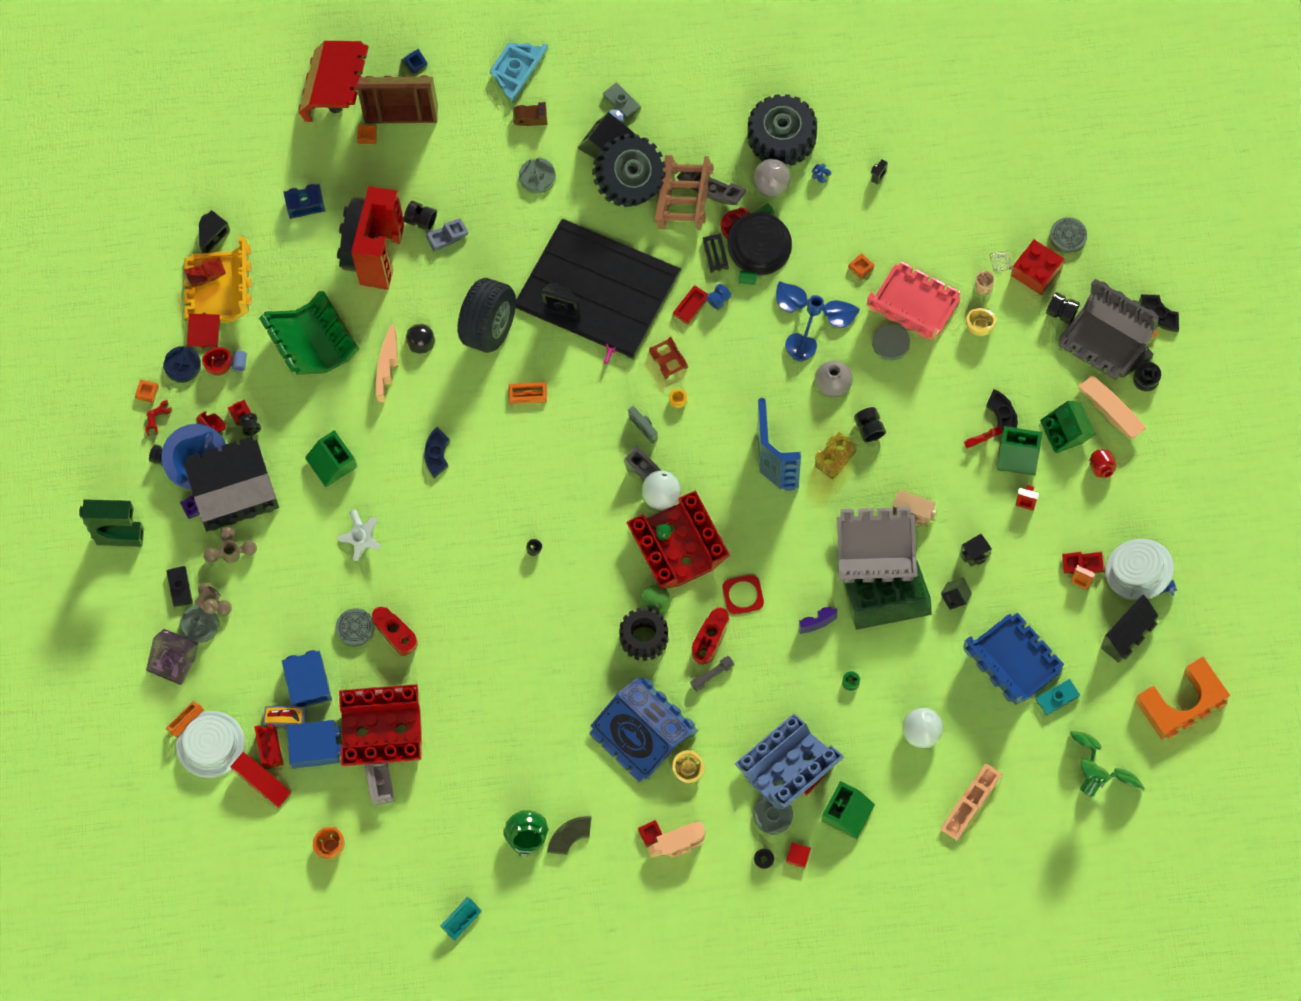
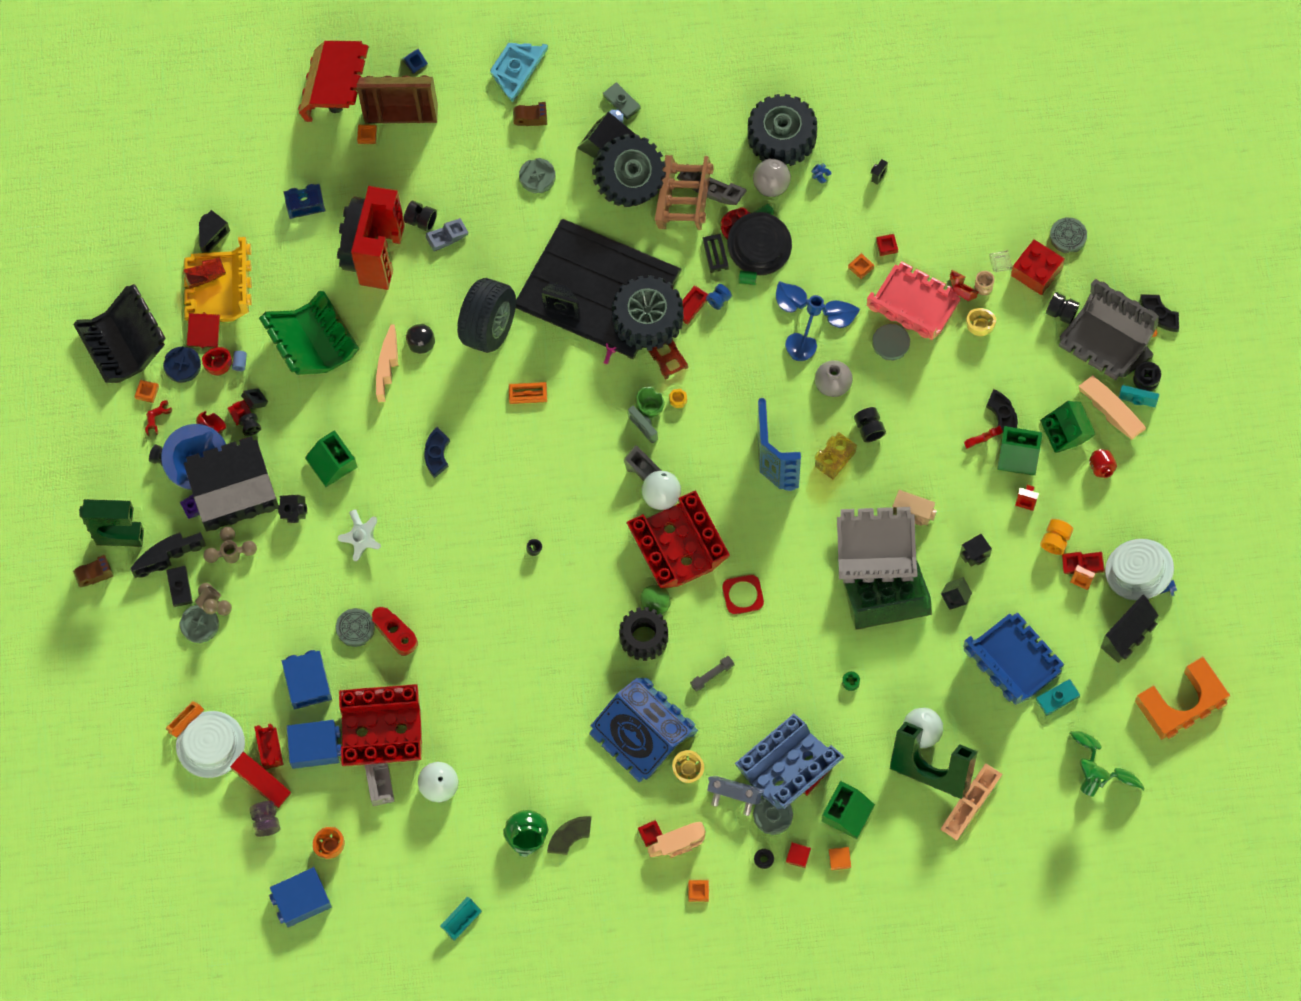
slope [146,629,199,685] -> none
slope [263,706,307,728] -> none
green hinge [656,525,671,540] -> none
red piece [692,607,730,665] -> none
dark purple slope [799,607,837,634] -> none
none -> black hinge [73,284,166,383]
none -> reddish brown leg [73,555,113,587]
none -> black slope [131,532,206,578]
none -> black plate [241,388,268,409]
none -> wheel [249,801,281,837]
none -> blue brick [269,867,332,927]
none -> black brick [278,495,307,523]
none -> light aqua piece [418,762,459,803]
none -> black wheel [612,275,684,351]
none -> bright green hair [636,387,665,417]
none -> orange tile [689,880,709,902]
none -> sand blue piece [707,776,764,816]
none -> orange tile [829,847,851,870]
none -> red tile [876,234,898,256]
none -> dark green arch [889,721,978,799]
none -> red slope [950,270,979,301]
none -> light orange wheel [1040,519,1073,555]
none -> teal plate [1119,385,1159,408]

